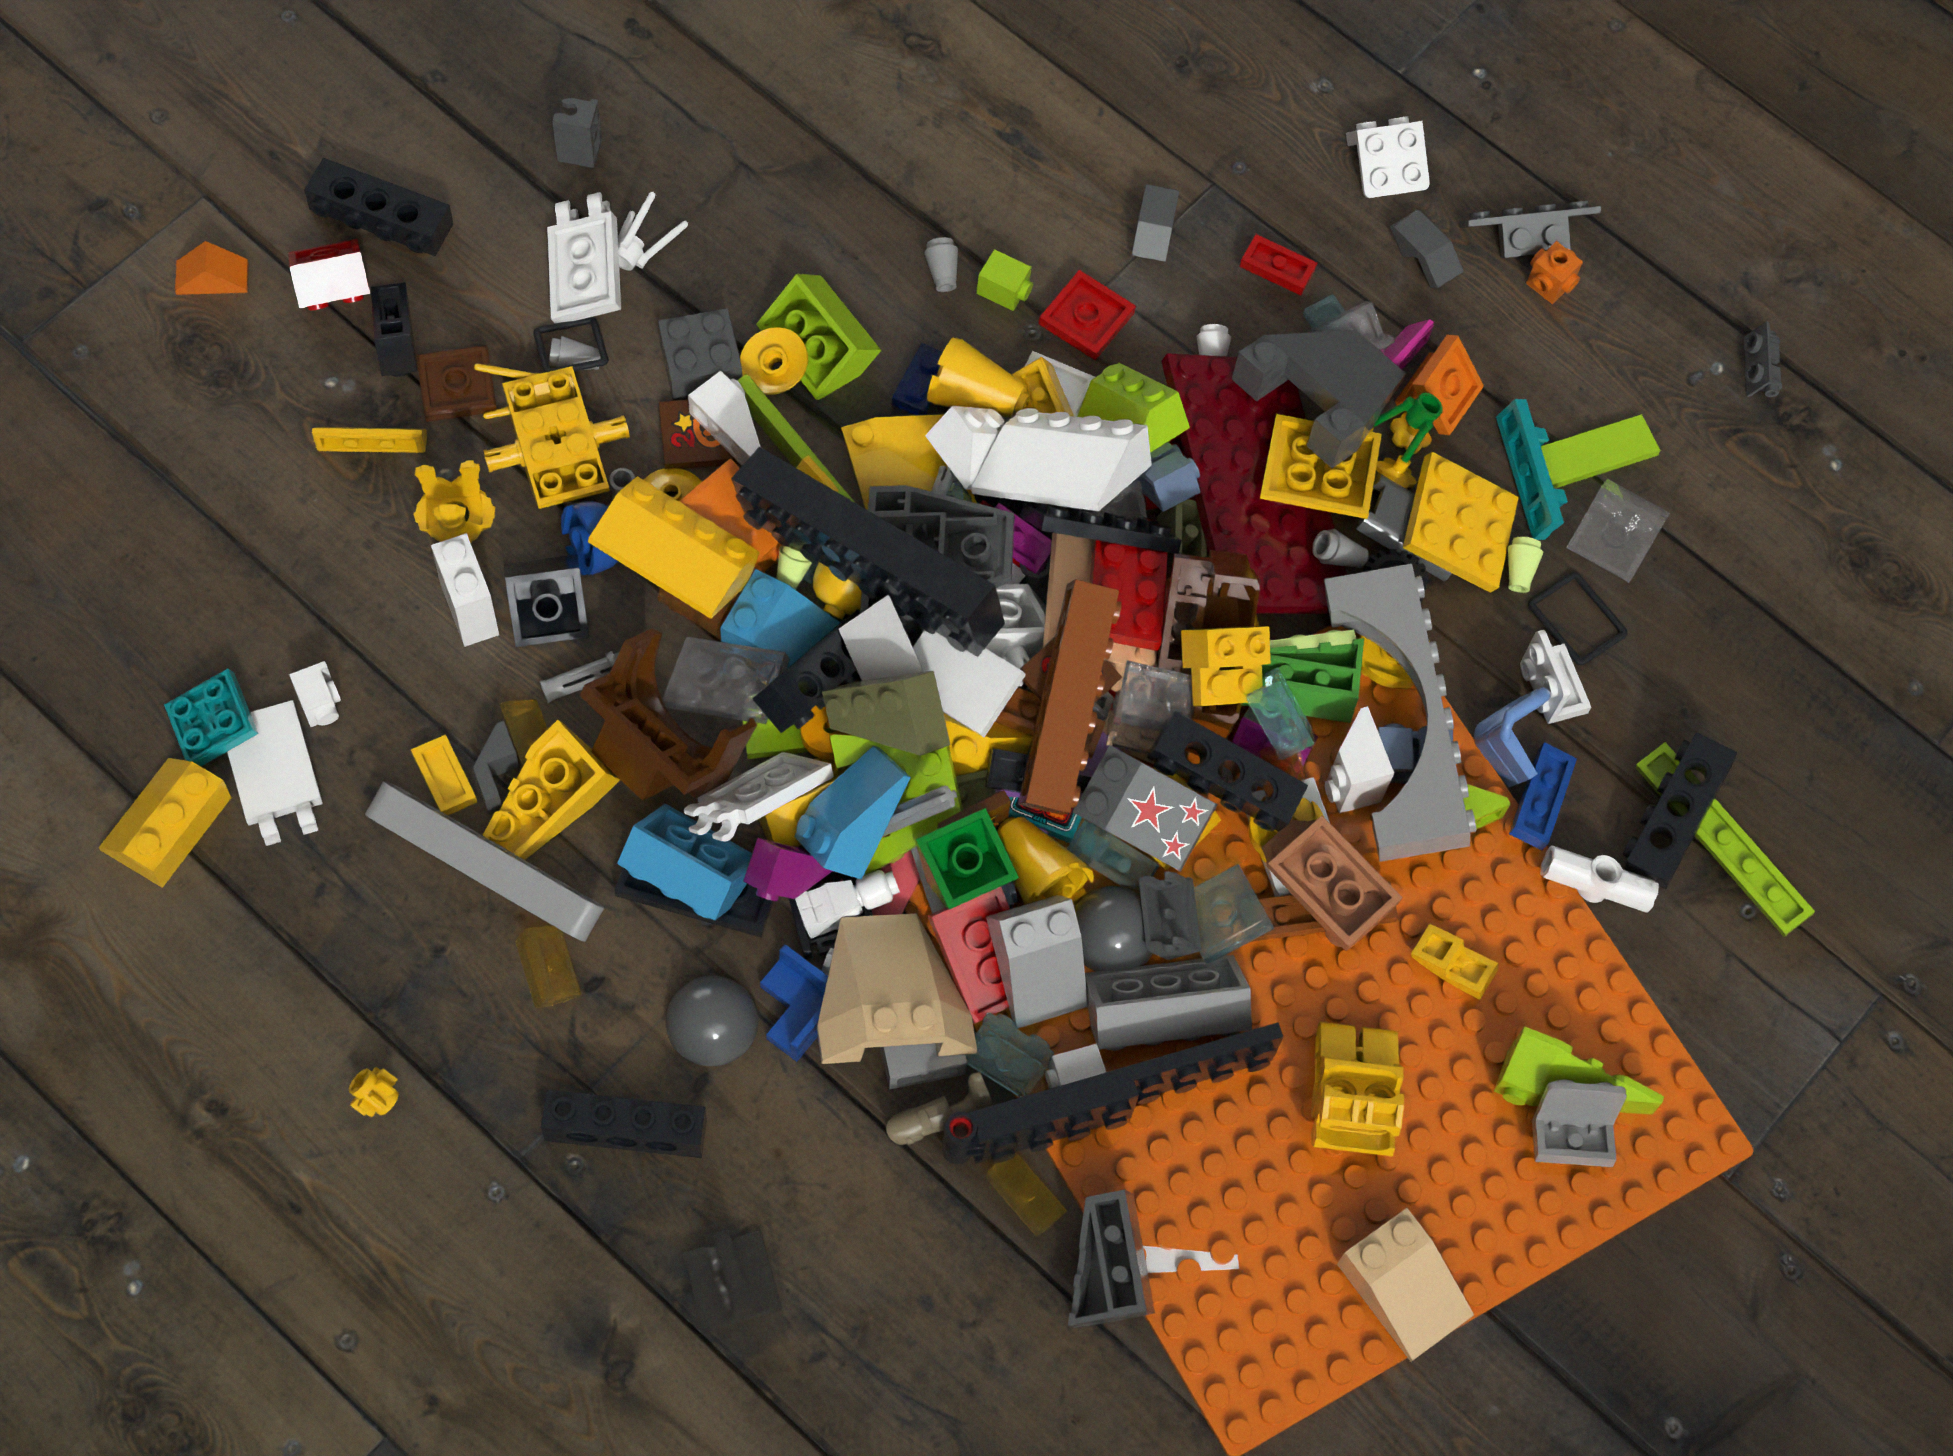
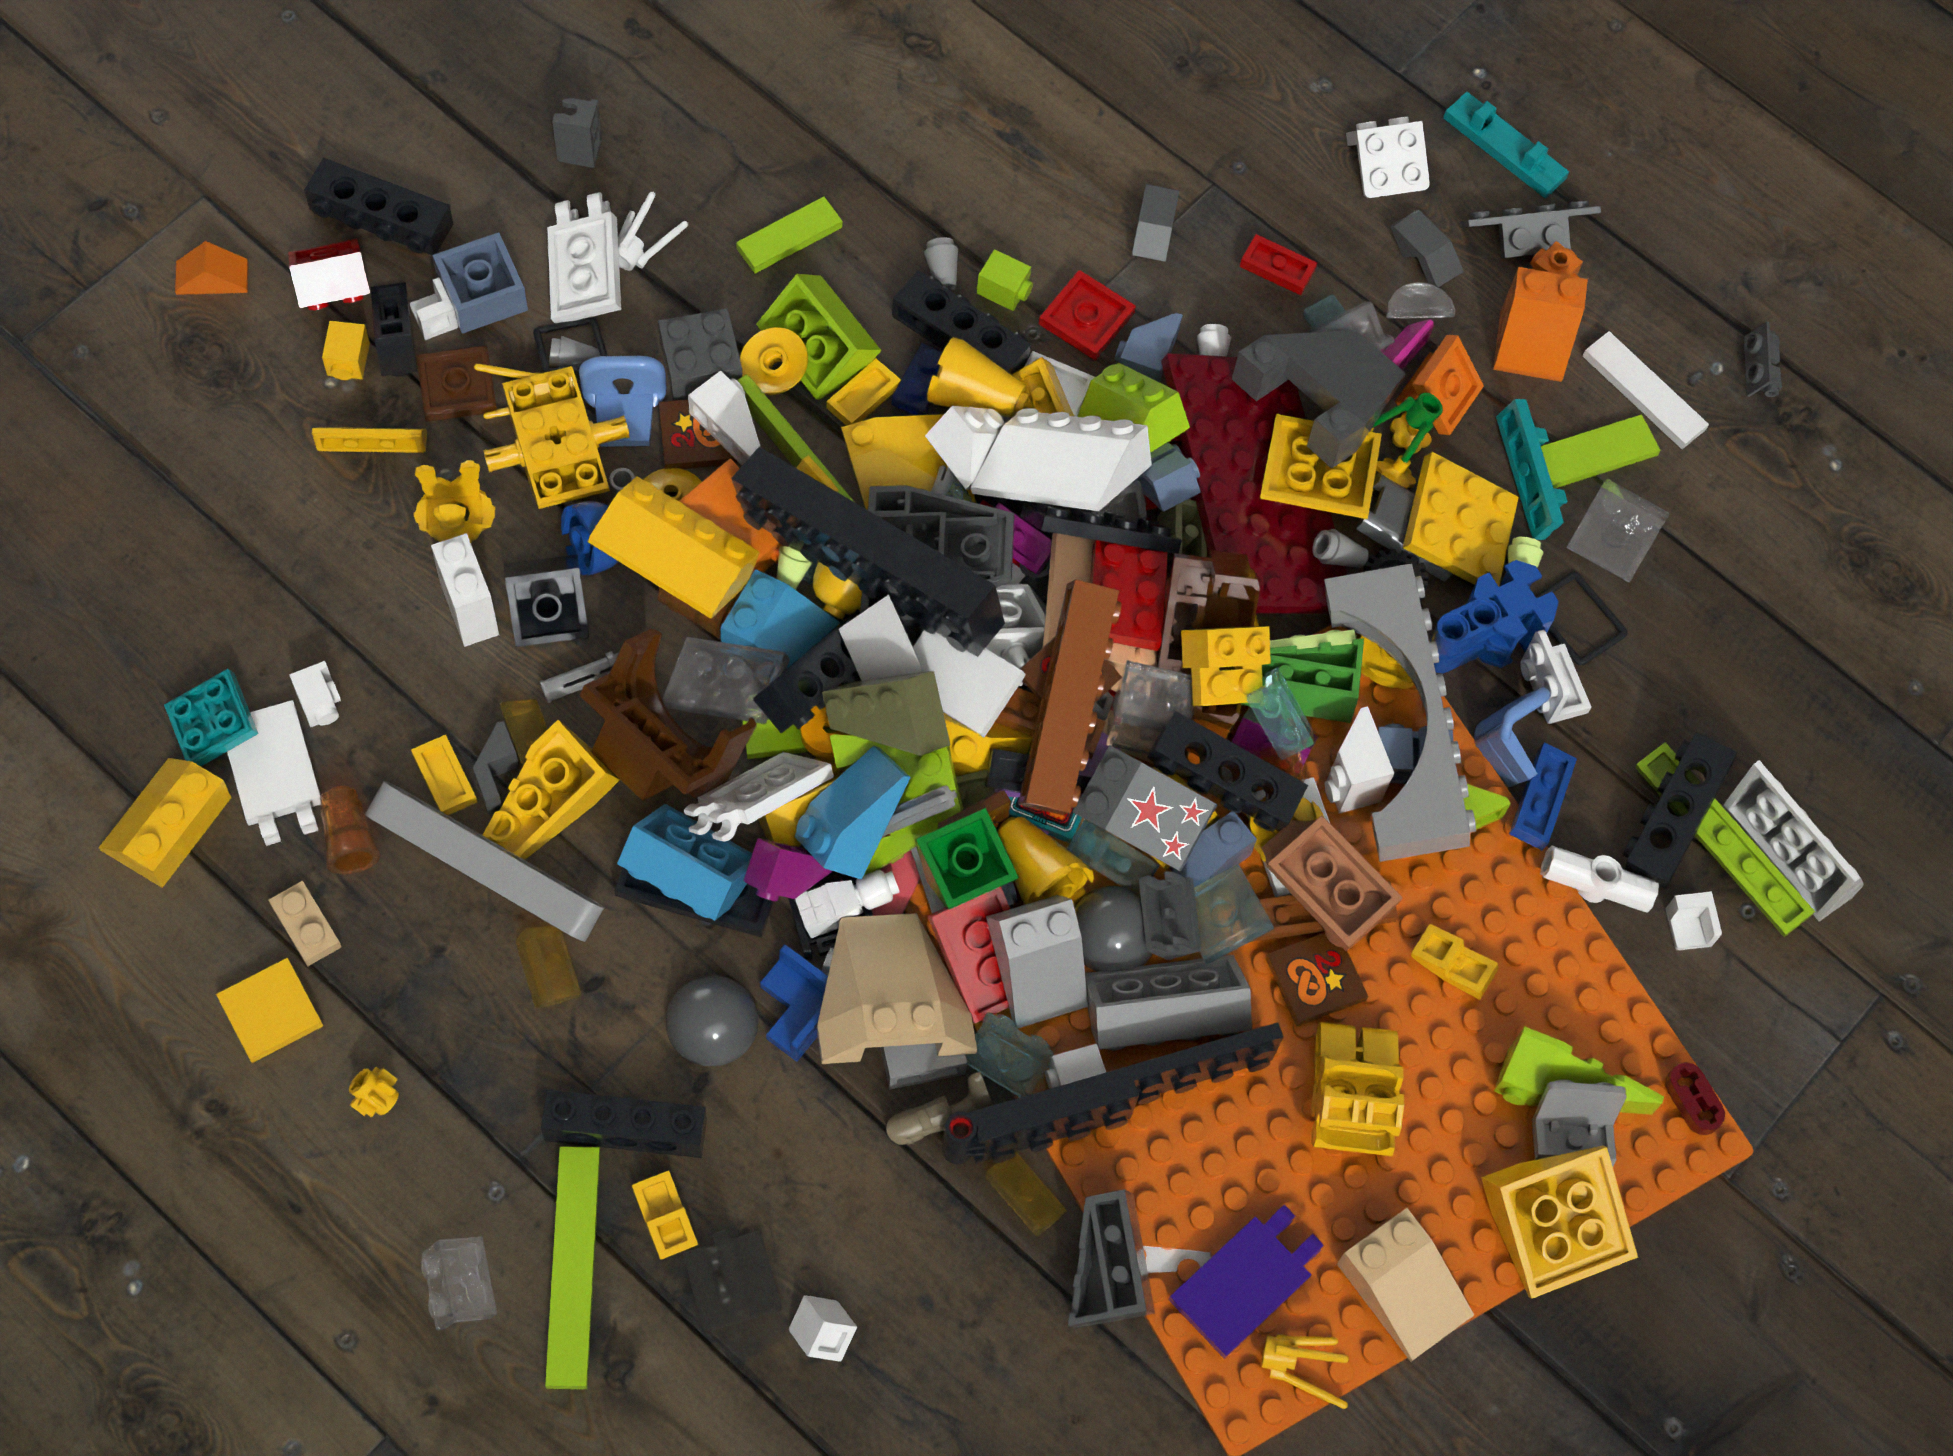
none -> yellow tile [216,958,323,1063]
none -> tan plate [268,881,342,967]
none -> clear orange plant [320,786,380,874]
none -> yellow brick [322,321,370,380]
none -> white panel [410,277,458,340]
none -> clear bracket [421,1236,497,1330]
none -> sand blue brick [432,232,528,334]
none -> lime tile [545,1147,600,1389]
none -> medium blue piece [579,356,667,447]
none -> yellow slope [631,1170,698,1260]
none -> lime tile [736,197,843,274]
none -> white panel [789,1295,857,1361]
none -> yellow tile [826,358,901,426]
none -> black brick [892,270,1031,375]
none -> sand blue slope [1114,313,1183,382]
none -> dark purple tile [1168,1204,1324,1359]
none -> sand blue slope [1169,811,1257,894]
none -> yellow plant [1261,1334,1349,1409]
none -> reddish brown tile [1265,933,1368,1026]
none -> clear tile [1386,282,1456,318]
none -> blue connector [1430,560,1559,673]
none -> teal hinge [1443,92,1569,199]
none -> yellow slope [1481,1145,1638,1299]
none -> orange slope [1493,267,1588,382]
none -> white tile [1583,331,1709,449]
none -> white panel [1665,891,1722,950]
none -> dark red beam [1666,1062,1725,1135]
none -> white slope [1722,760,1864,922]

